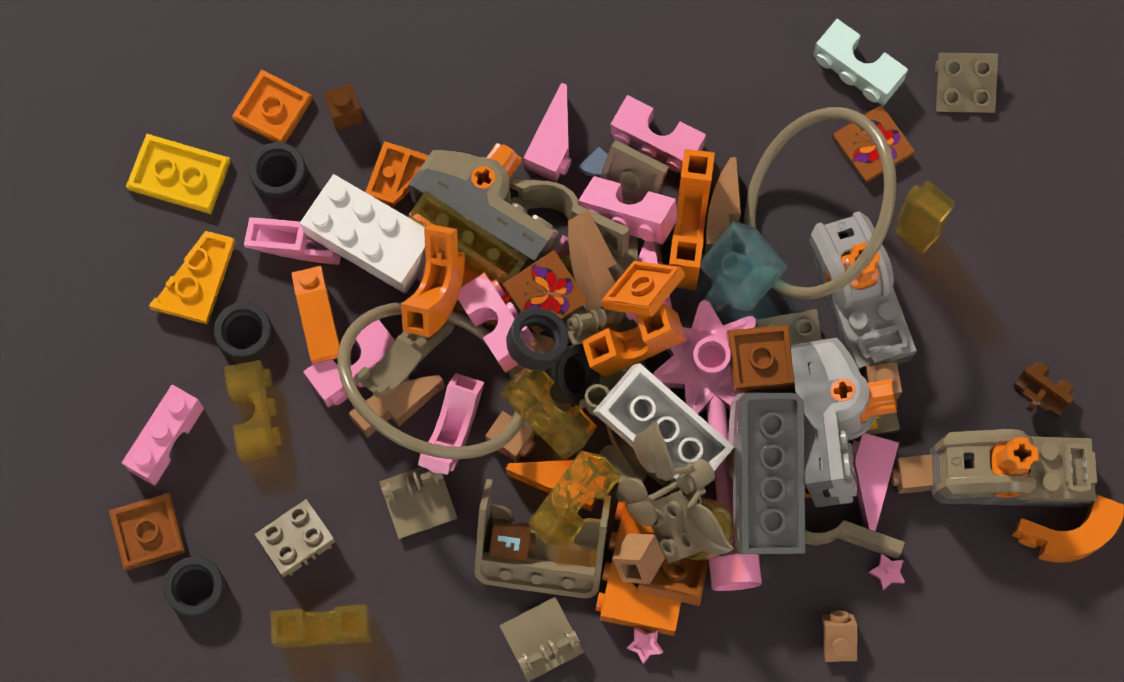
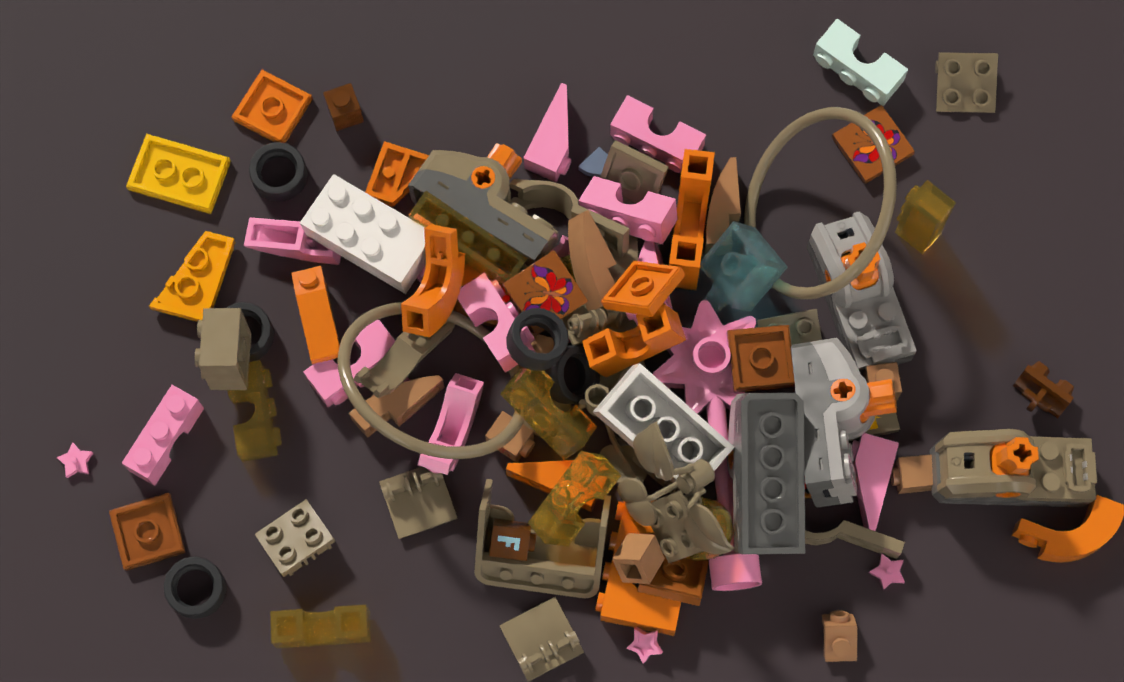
none -> bright pink piece [57,442,93,478]
none -> dark tan brick [195,308,251,390]

